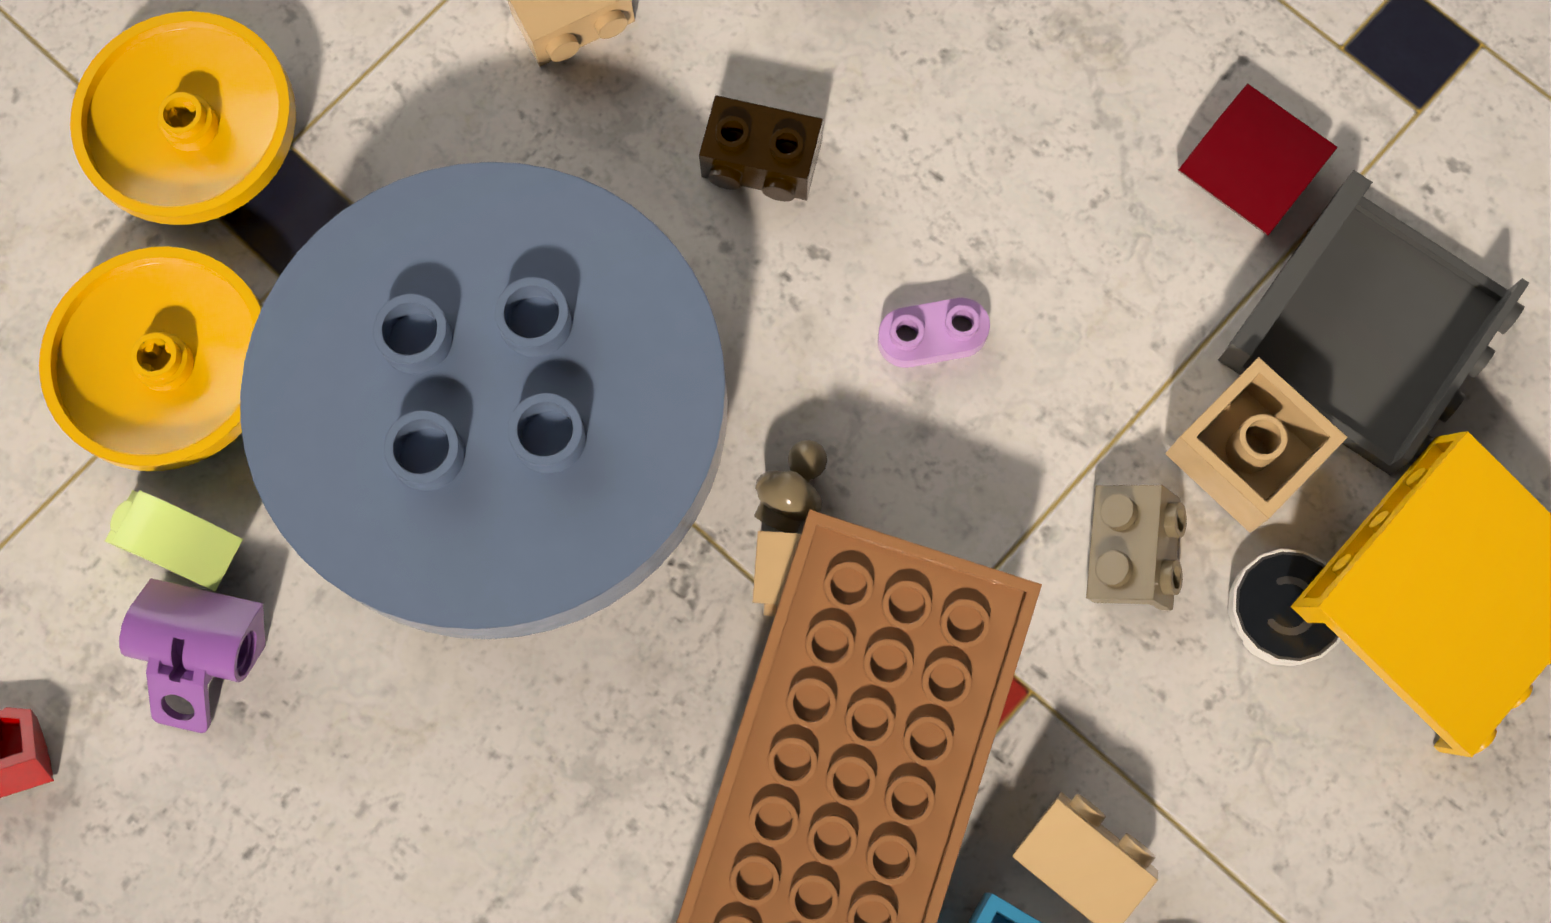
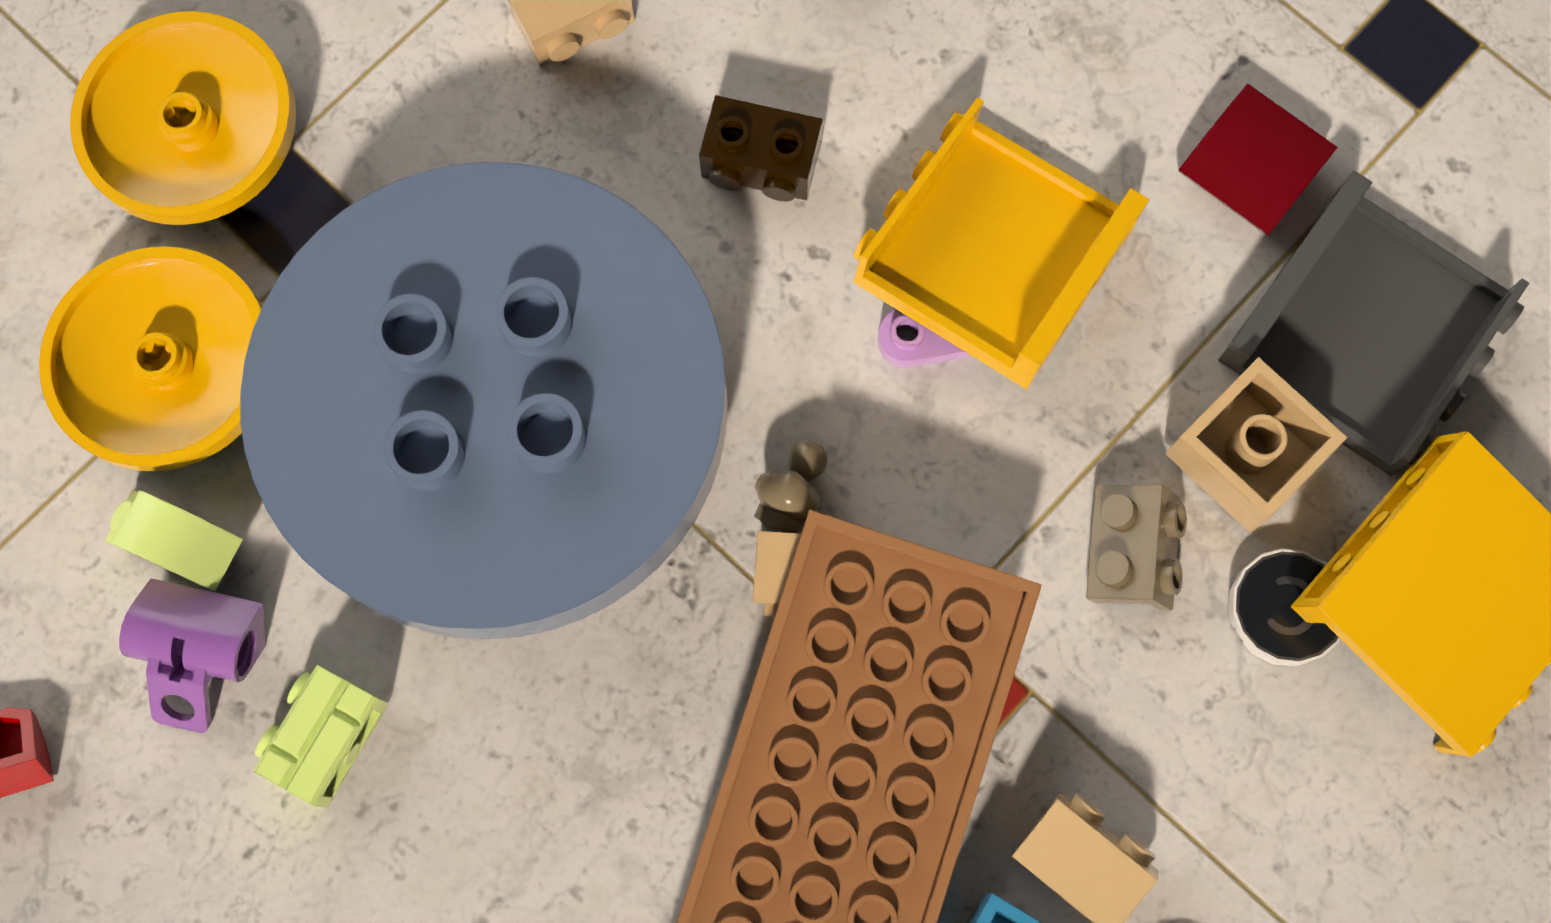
none -> yellowish green brick [253,665,389,808]
none -> yellow panel [853,97,1150,390]

